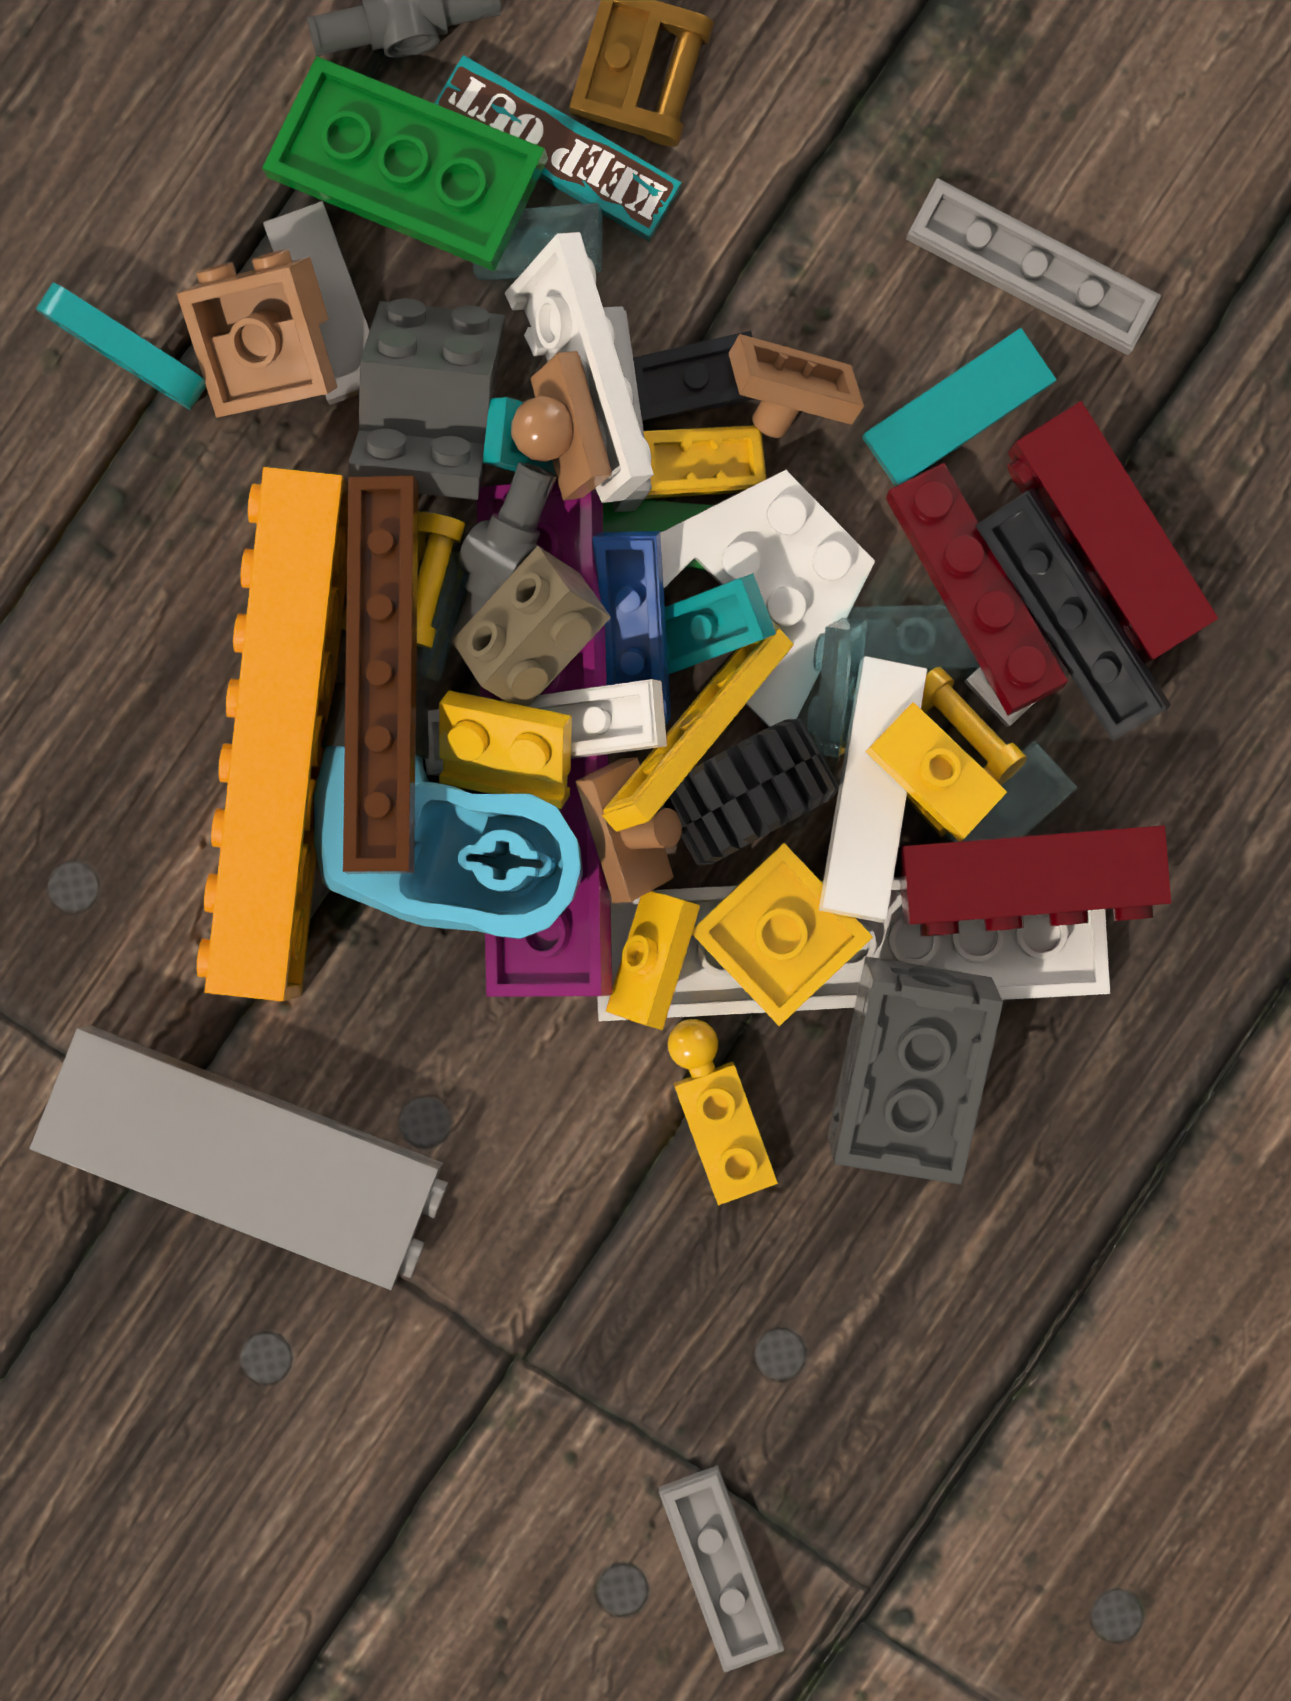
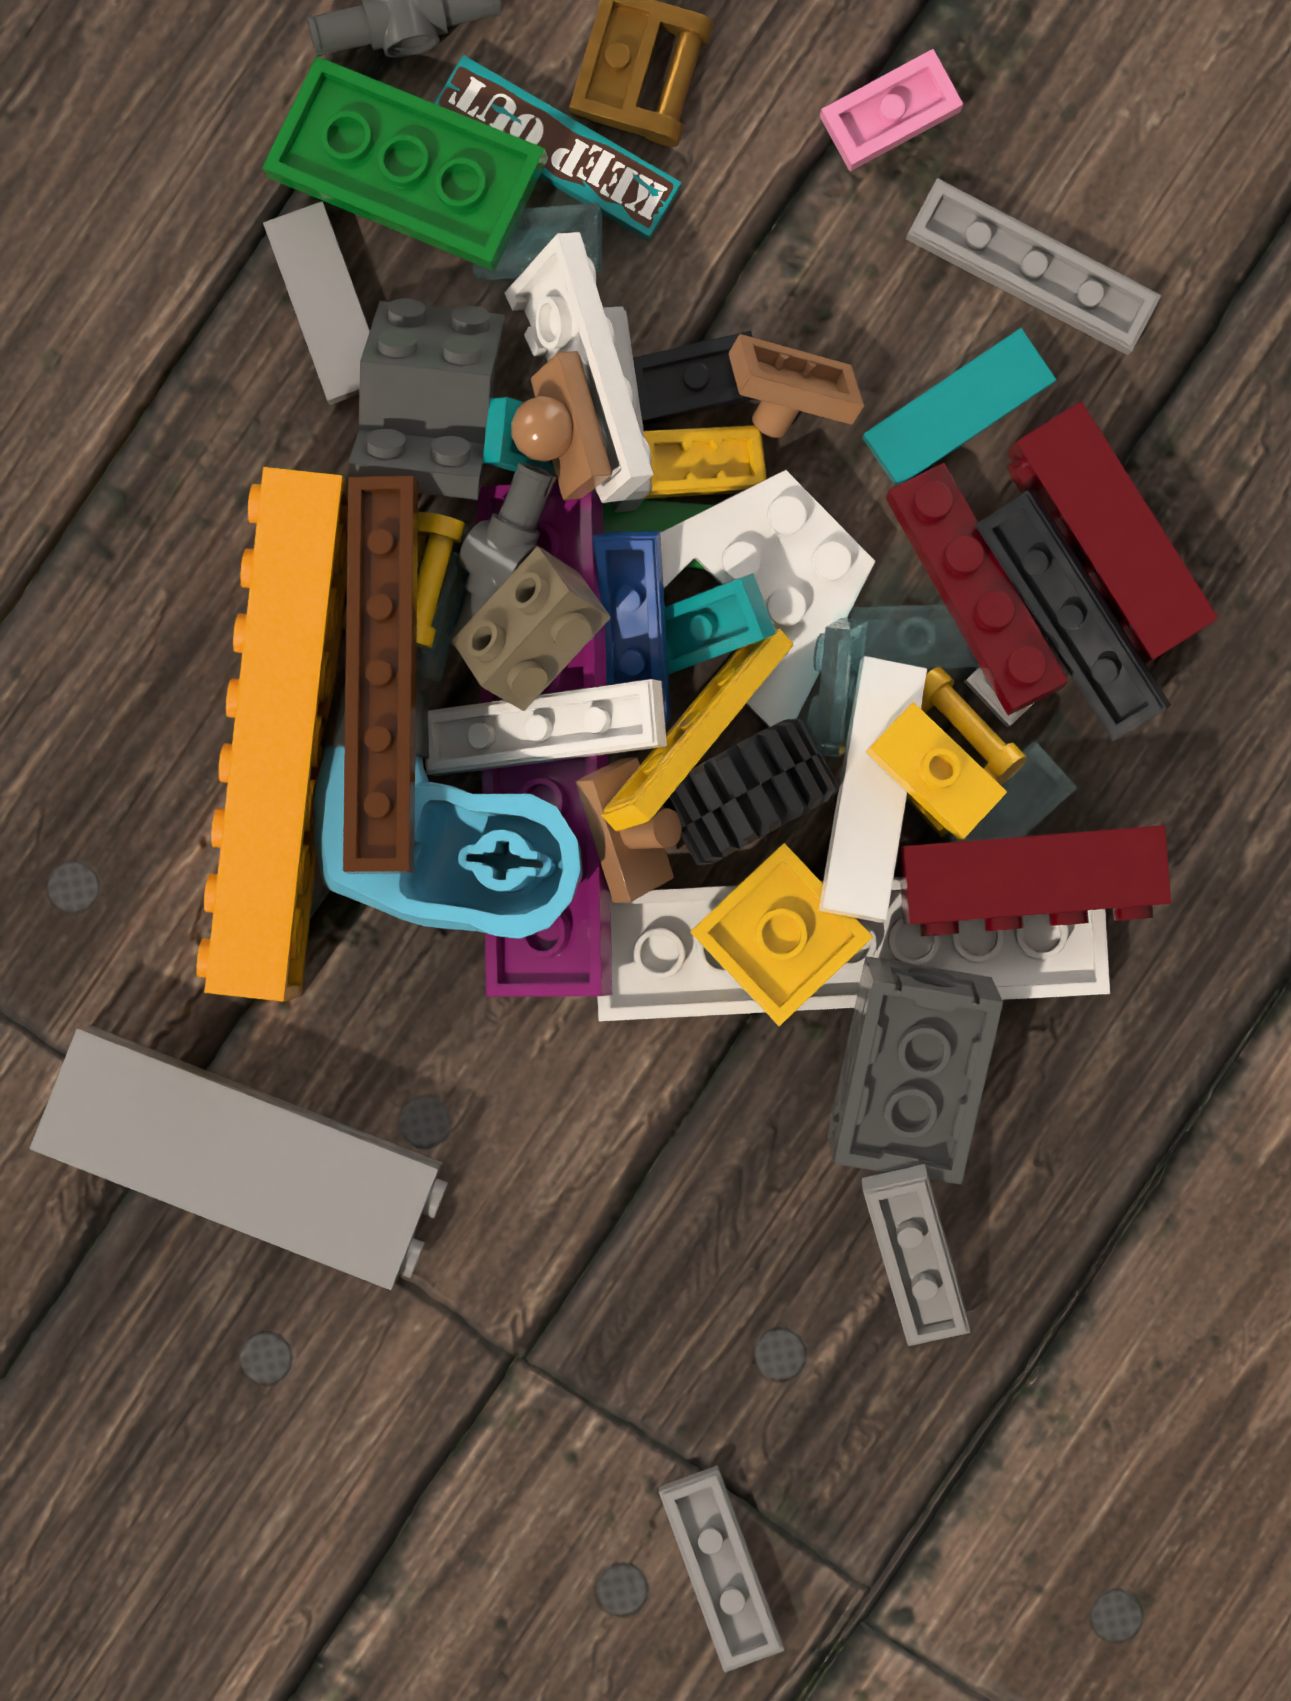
teal beam [35,282,206,410] -> none
medium nougat plate [177,249,338,418] -> none
yellow plate [439,690,572,809] -> none
yellow plate [605,891,700,1030] -> none
yellow plate [668,1019,778,1205] -> none
none -> bright pink plate [820,49,964,171]
none -> light grey tile [862,1164,971,1346]

